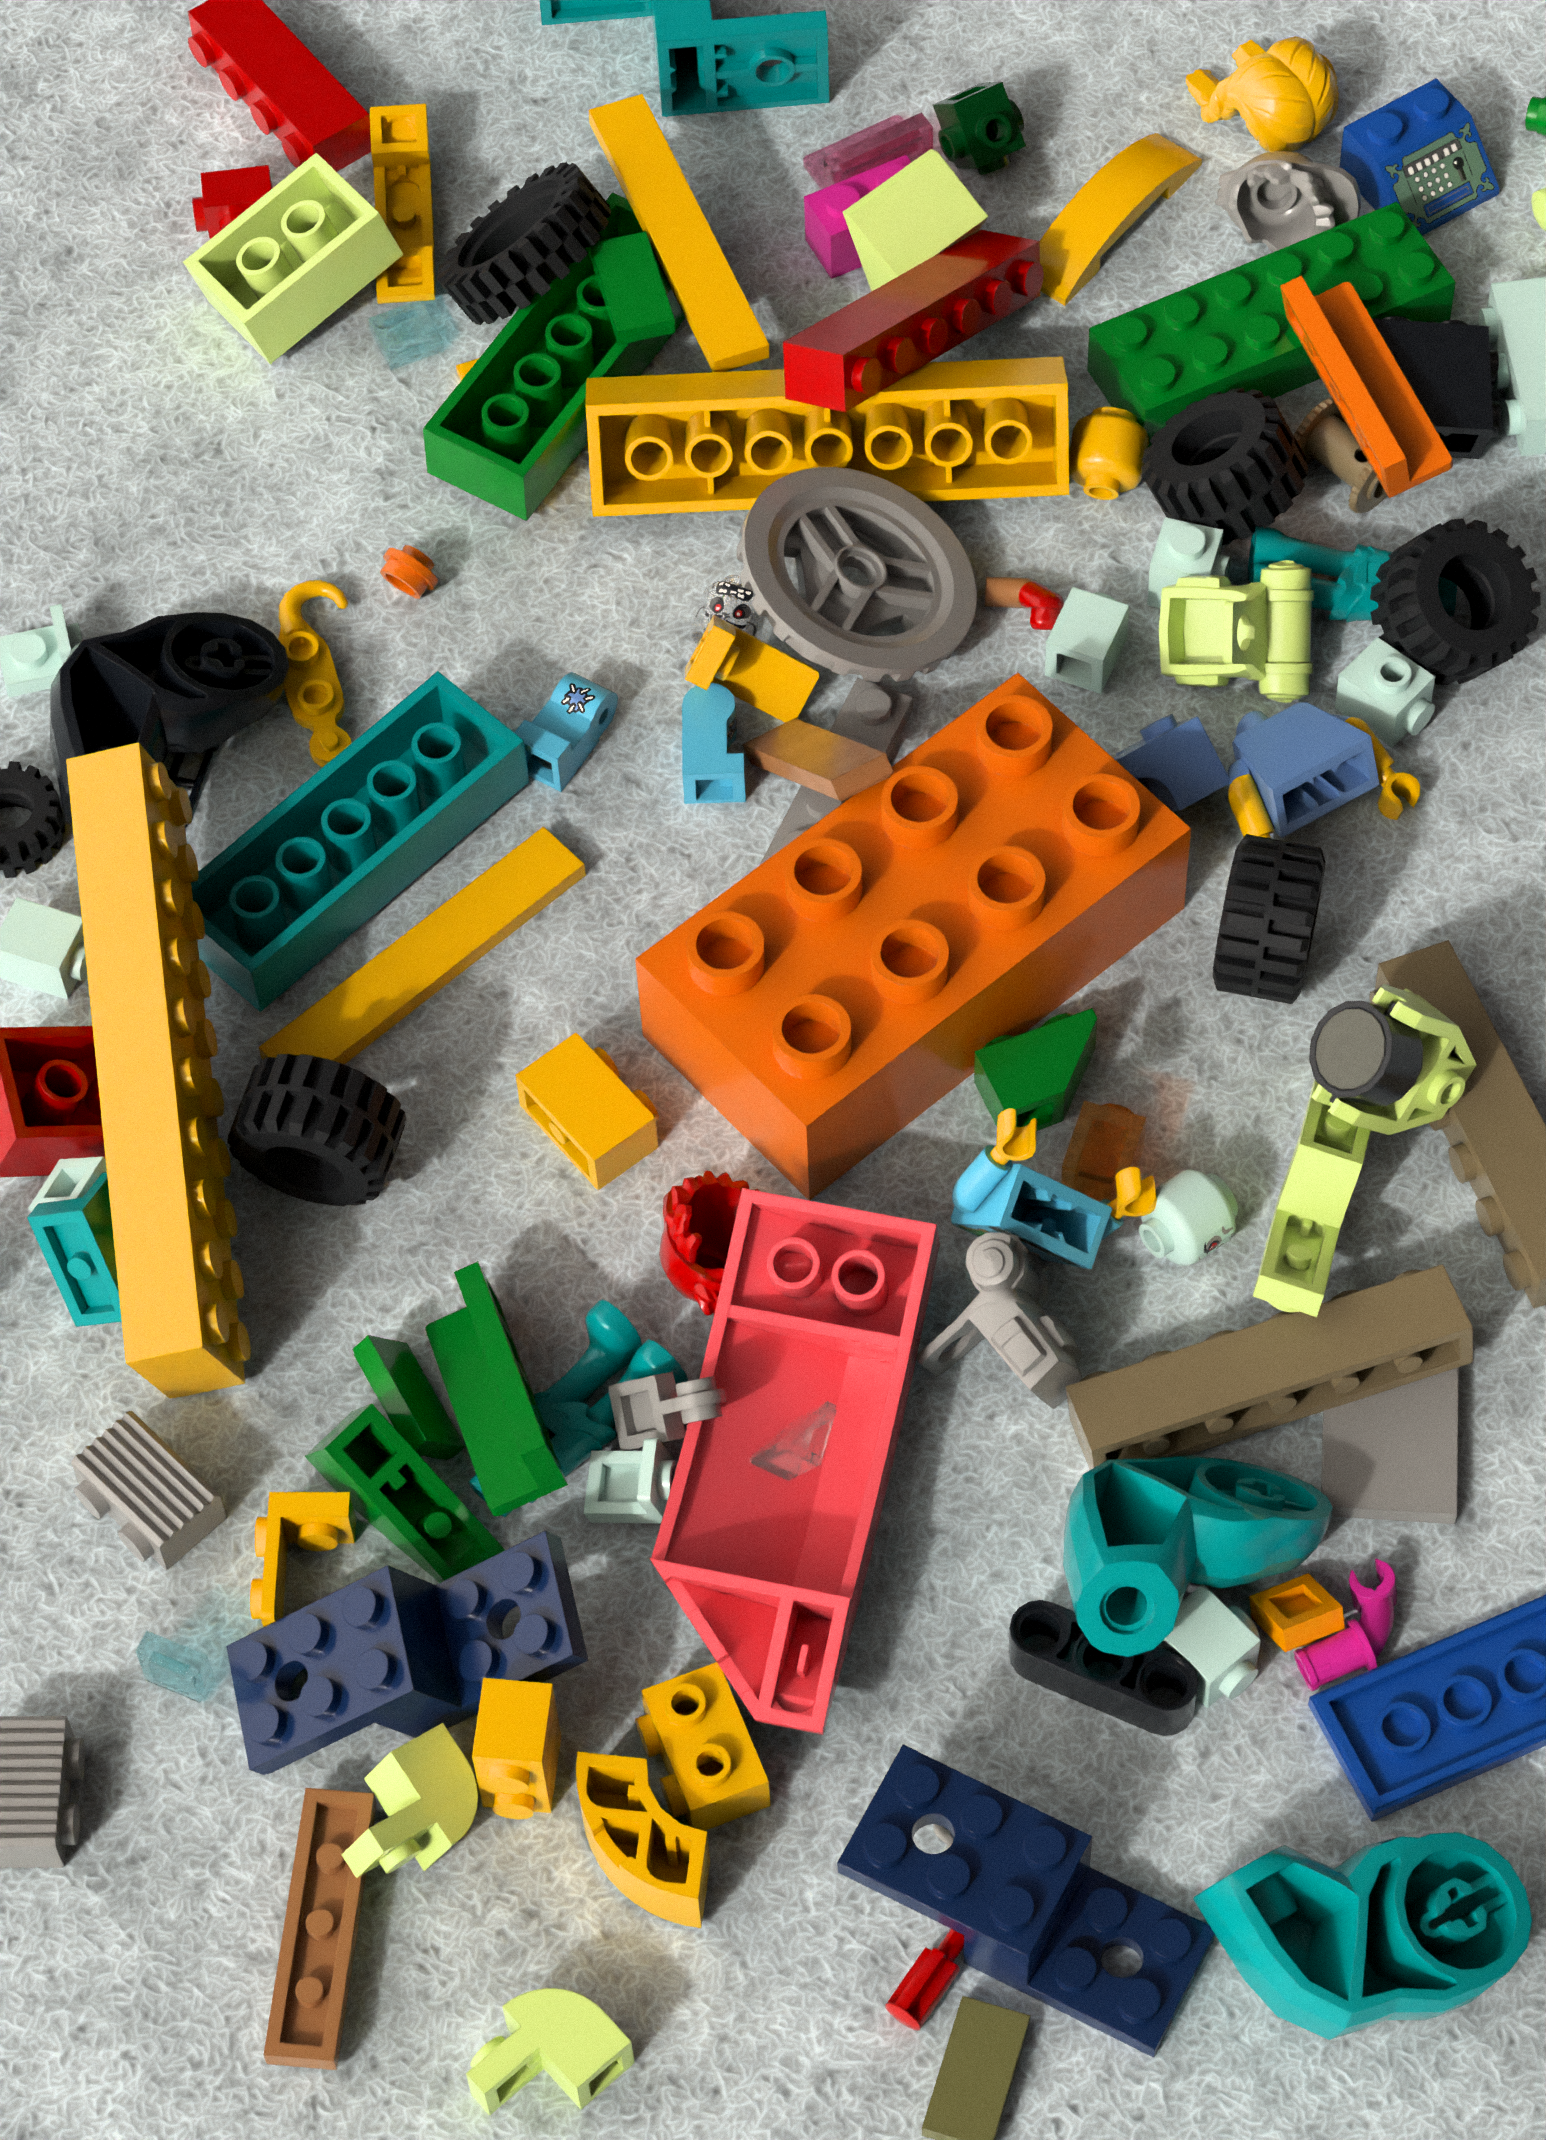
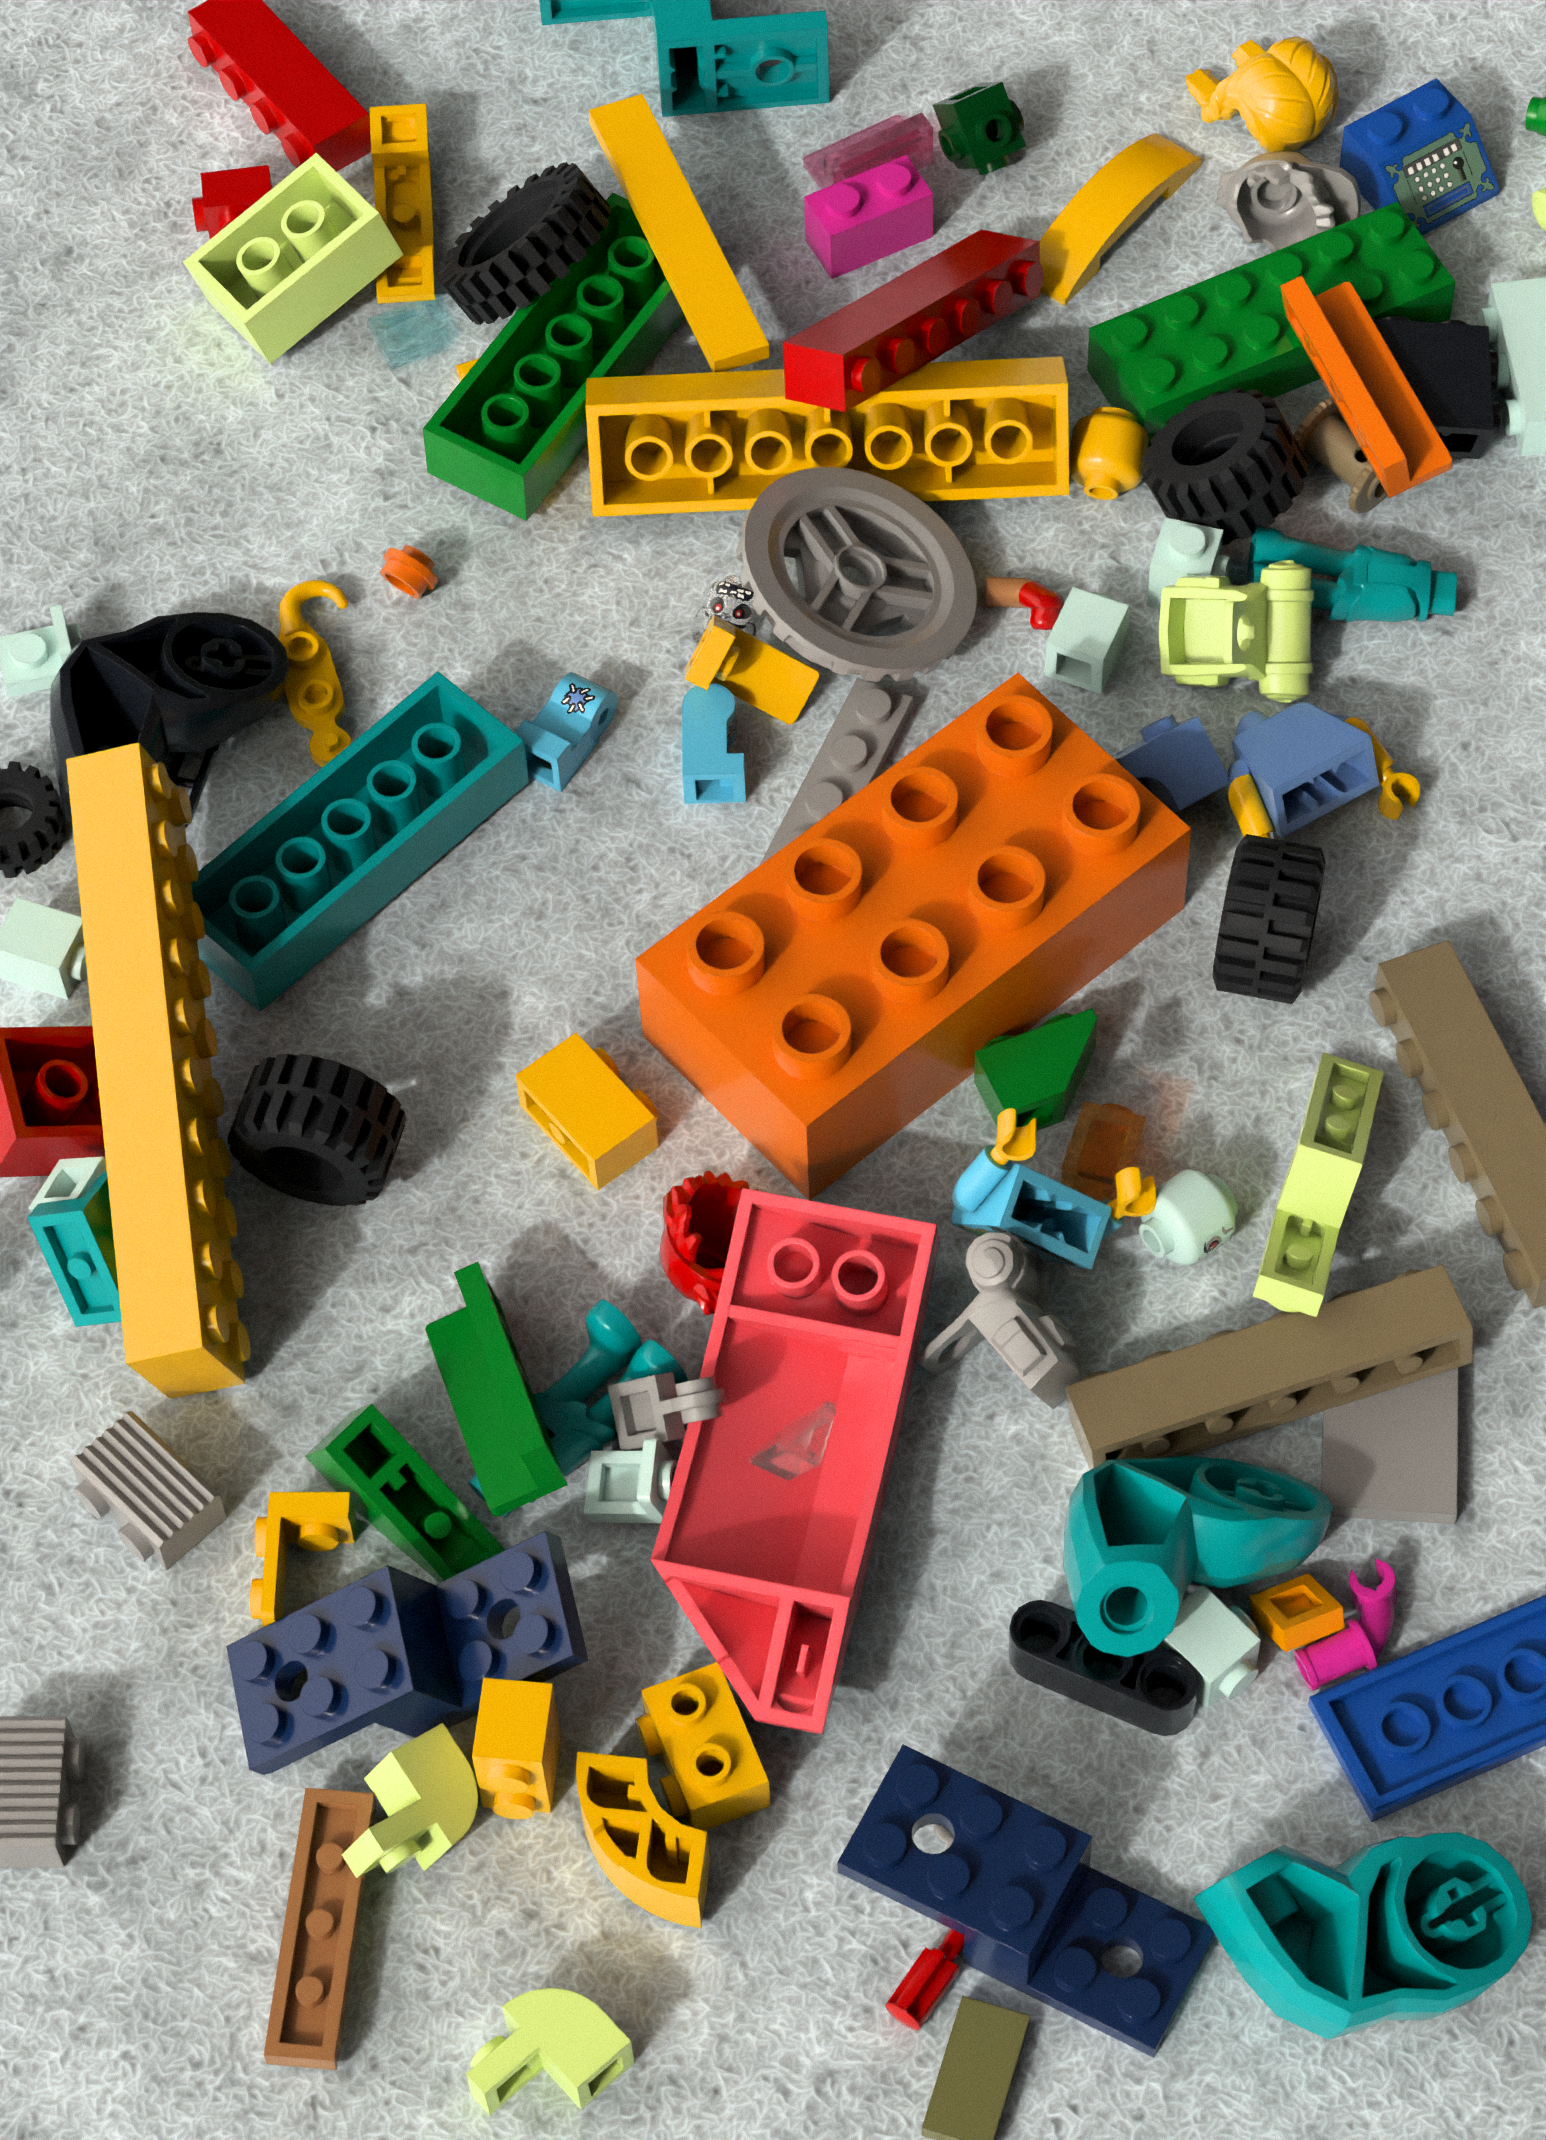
clear light blue tile [136,1631,216,1703] -> none
yellow tile [259,826,586,1064] -> none
green tile [352,1335,465,1460] -> none
green tile [589,231,675,345] -> none
medium nougat tile [742,718,894,801] -> none
yellowish green slope [843,149,988,292] -> none
piece [1309,984,1477,1135] -> none
light aqua brick [1335,637,1435,748] -> none
black tyre [1370,518,1541,686] -> none

